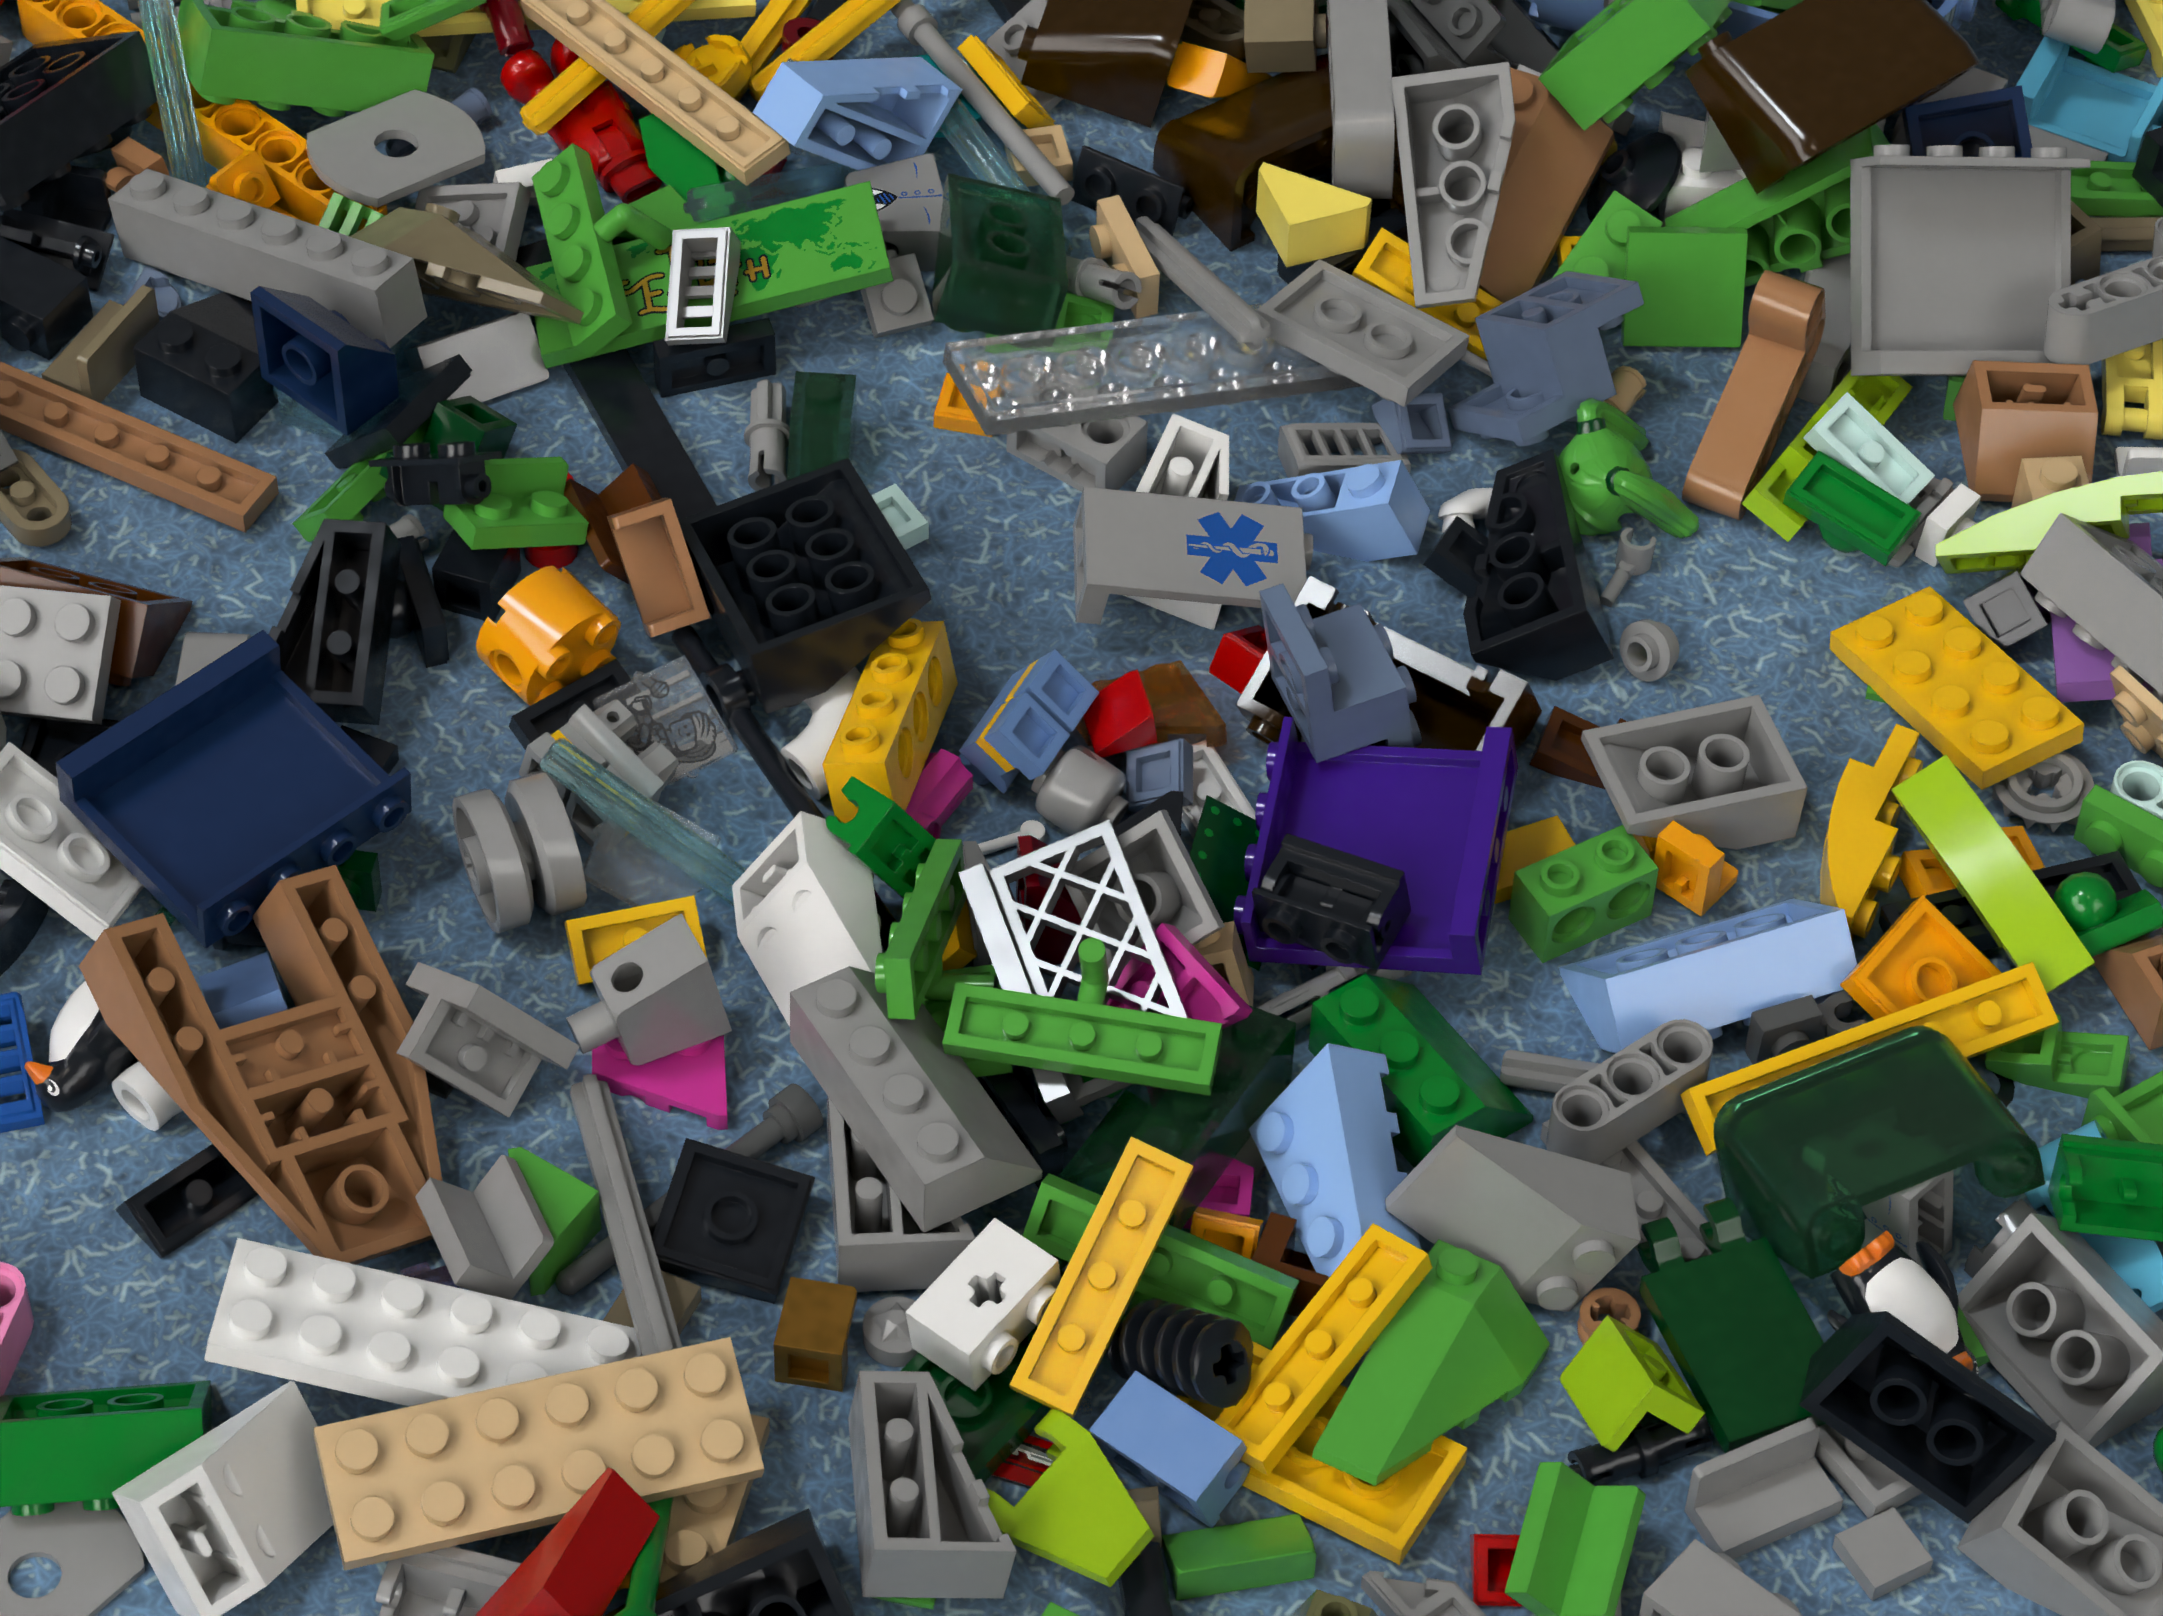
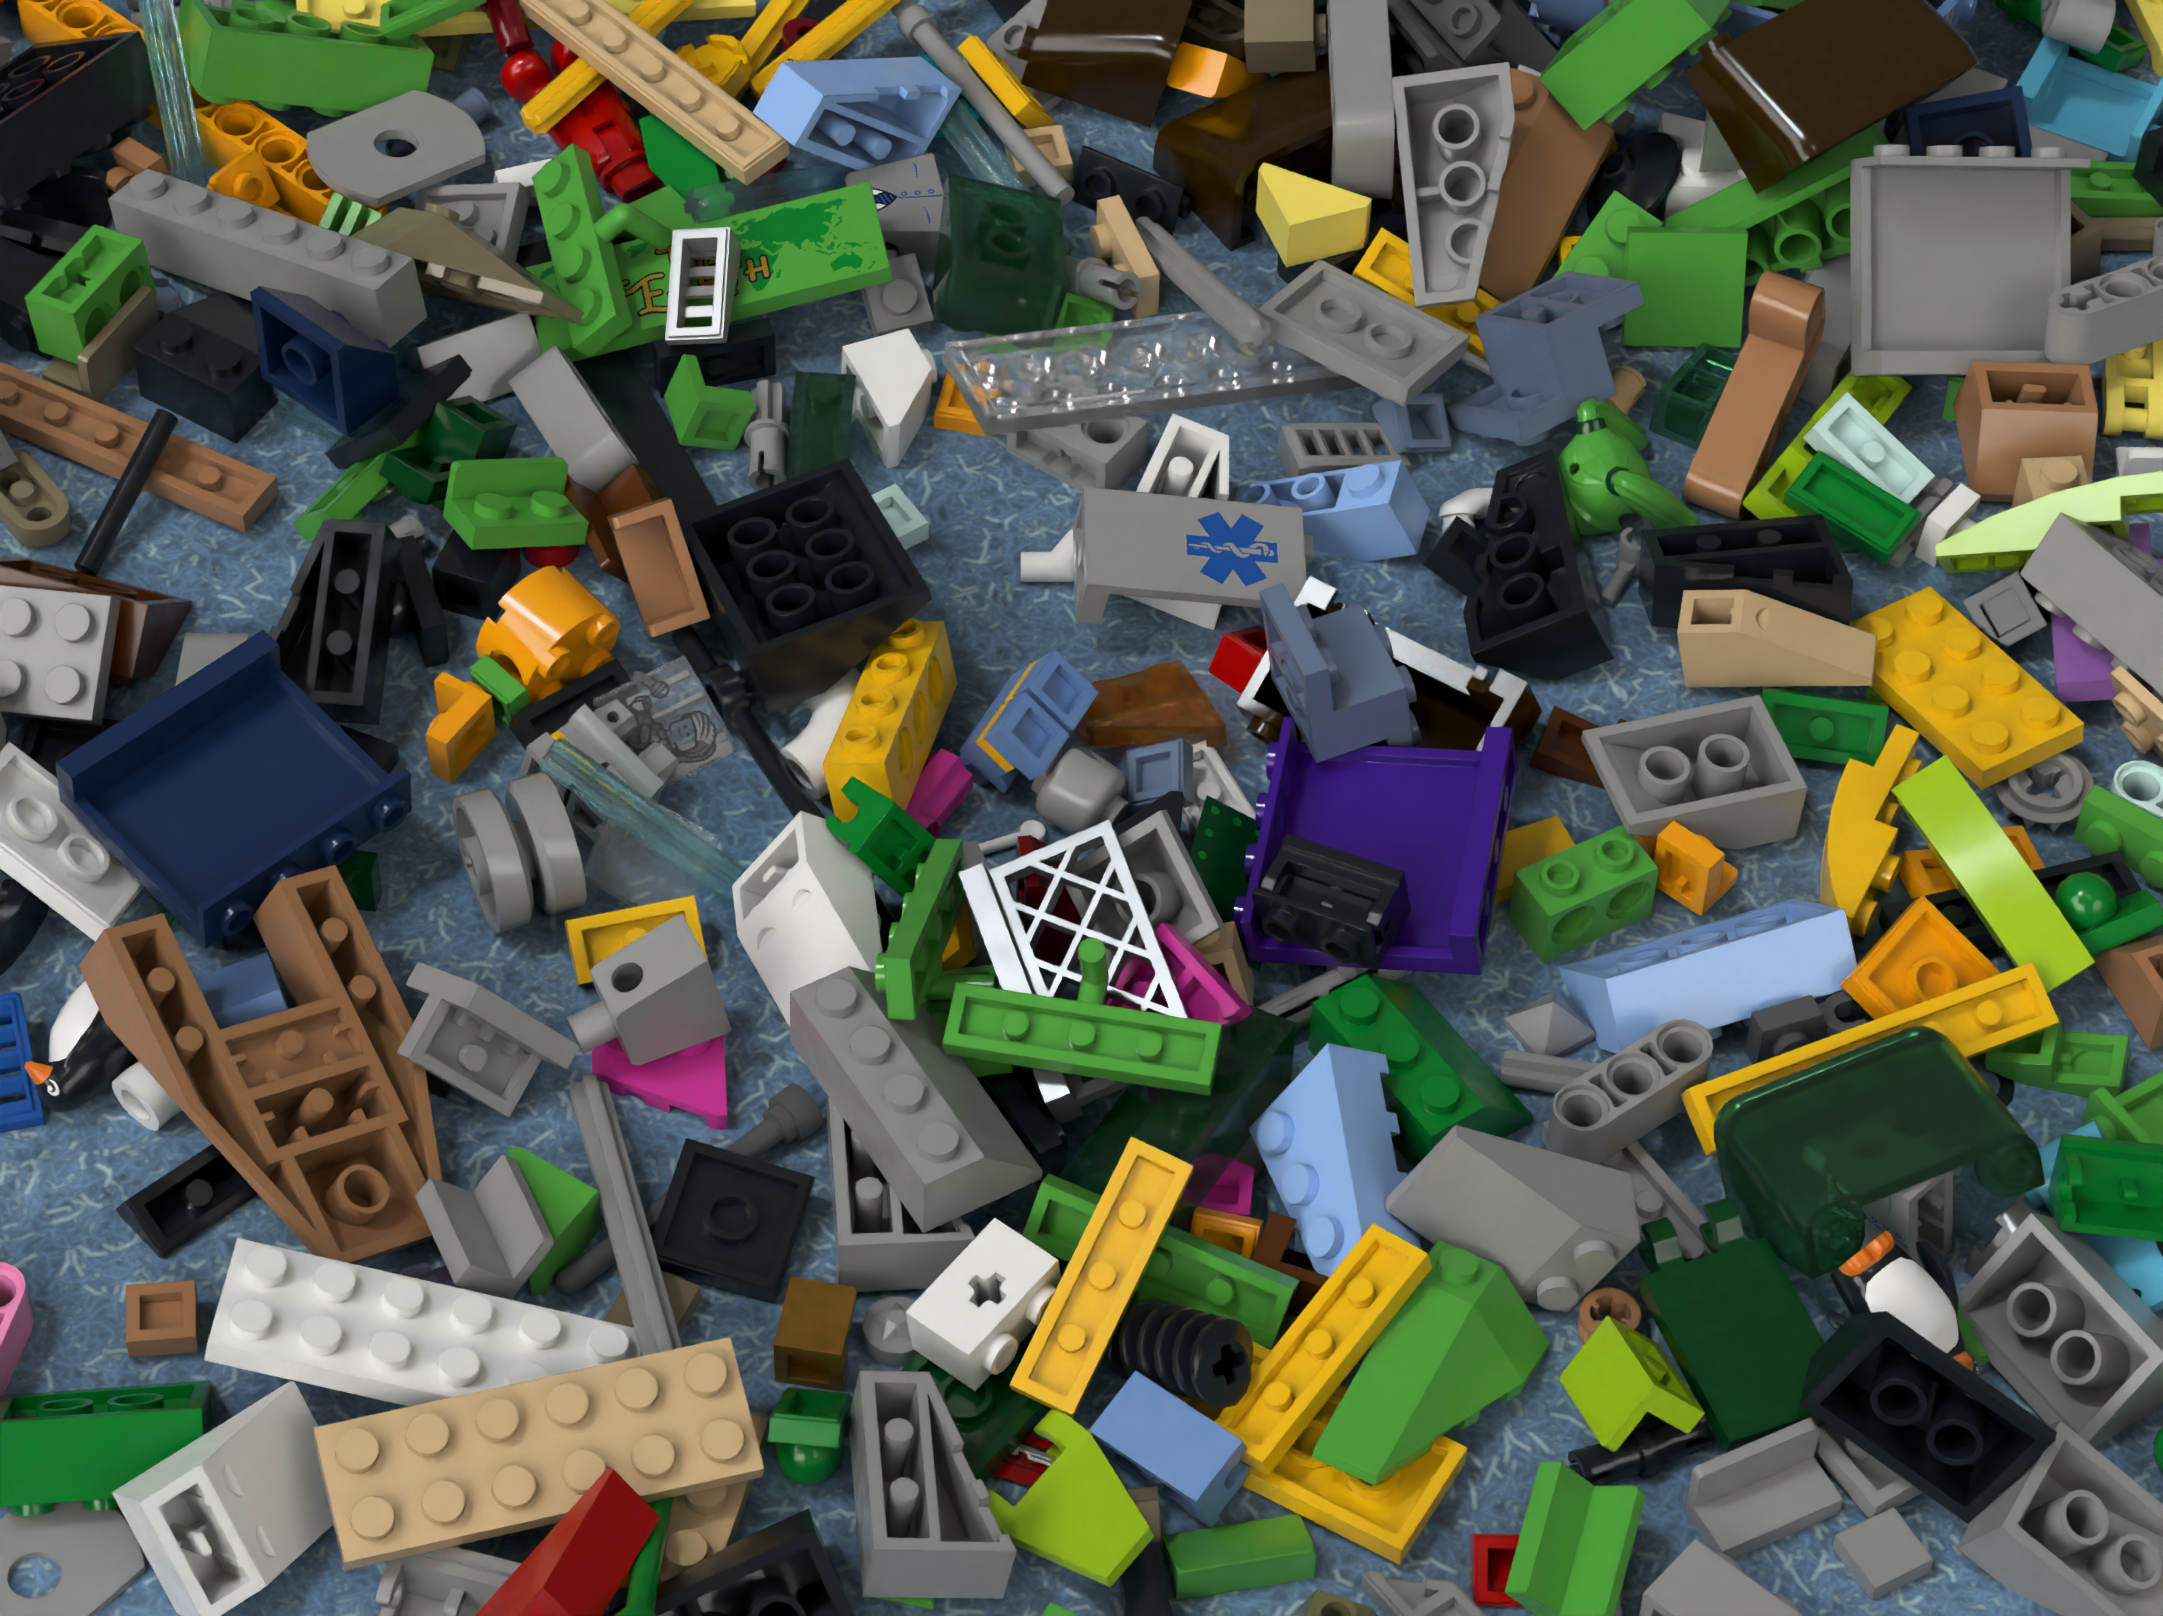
black hinge [369,441,502,506] -> none
red slope [1083,669,1158,758] -> none
light grey plate [1619,619,1679,682] -> none
none -> bright green brick [24,224,157,364]
none -> black bar [74,409,179,576]
none -> medium nougat plate [126,1280,199,1358]
none -> light orange bracket [426,672,497,784]
none -> bright green tile [470,654,532,733]
none -> light grey beam [508,344,639,494]
none -> bright green panel [664,354,755,451]
none -> green tile [768,1387,853,1486]
none -> white slope [841,328,937,469]
none -> white arm [1020,528,1074,582]
none -> light grey slope [1503,990,1596,1057]
none -> black wedge [1638,514,1853,628]
none -> clear green slope [1649,343,1738,450]
none -> tan slope [1677,589,1877,688]
none -> green panel [1760,686,1889,767]

